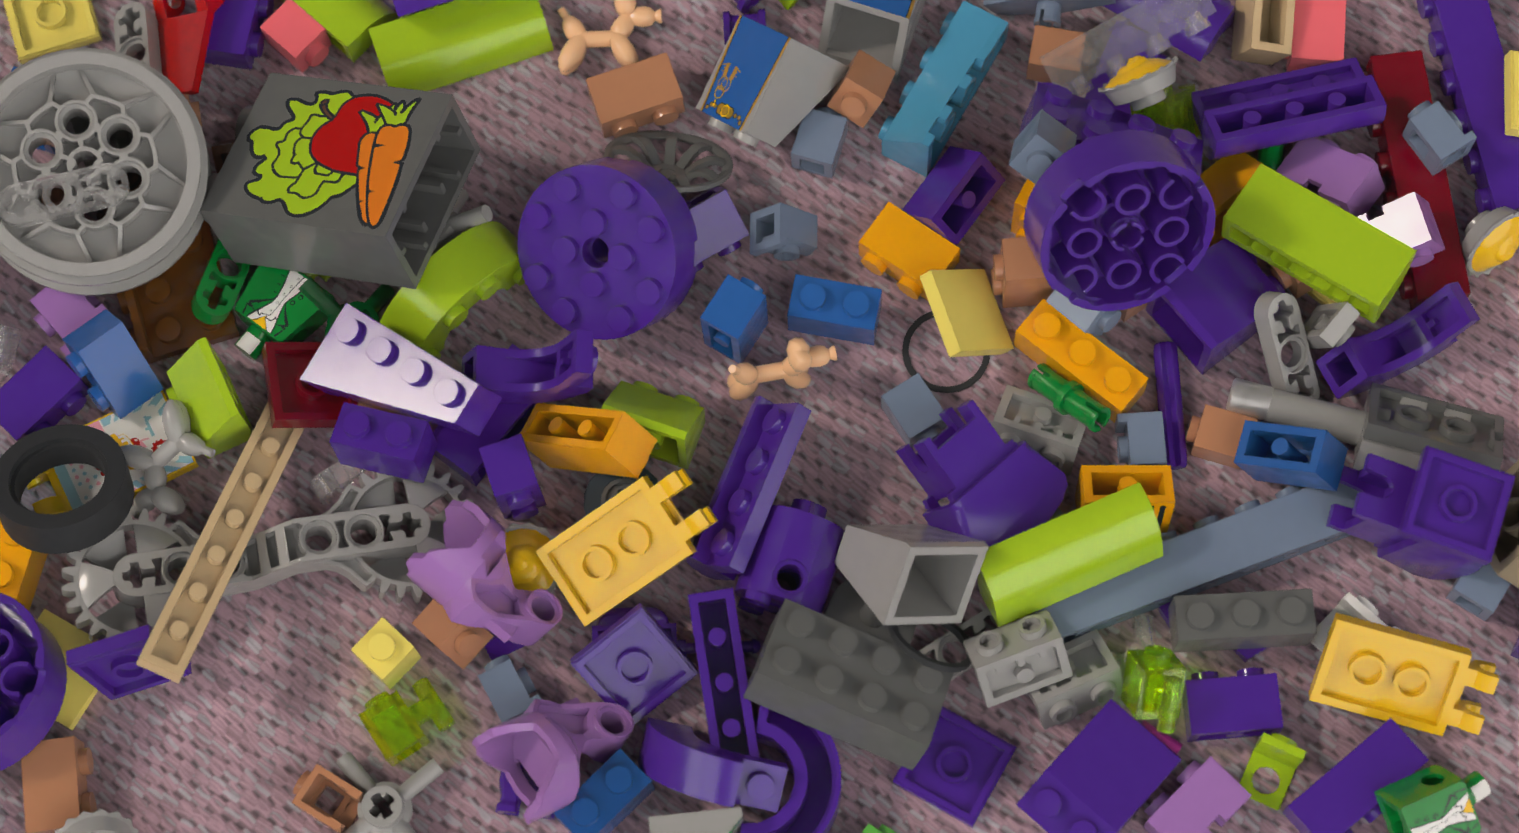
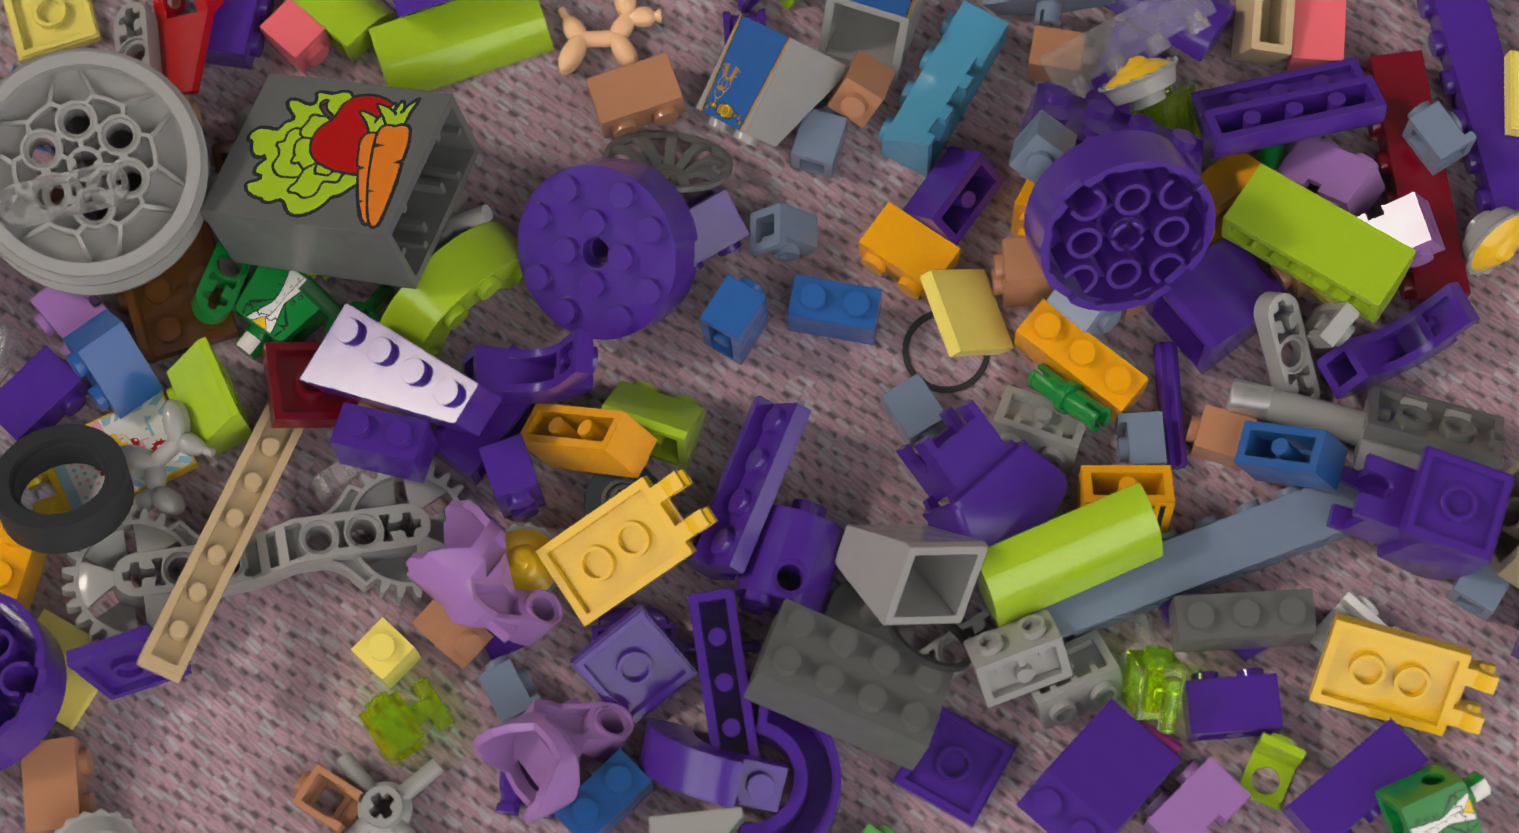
light nougat piece [727,337,837,401] -> none

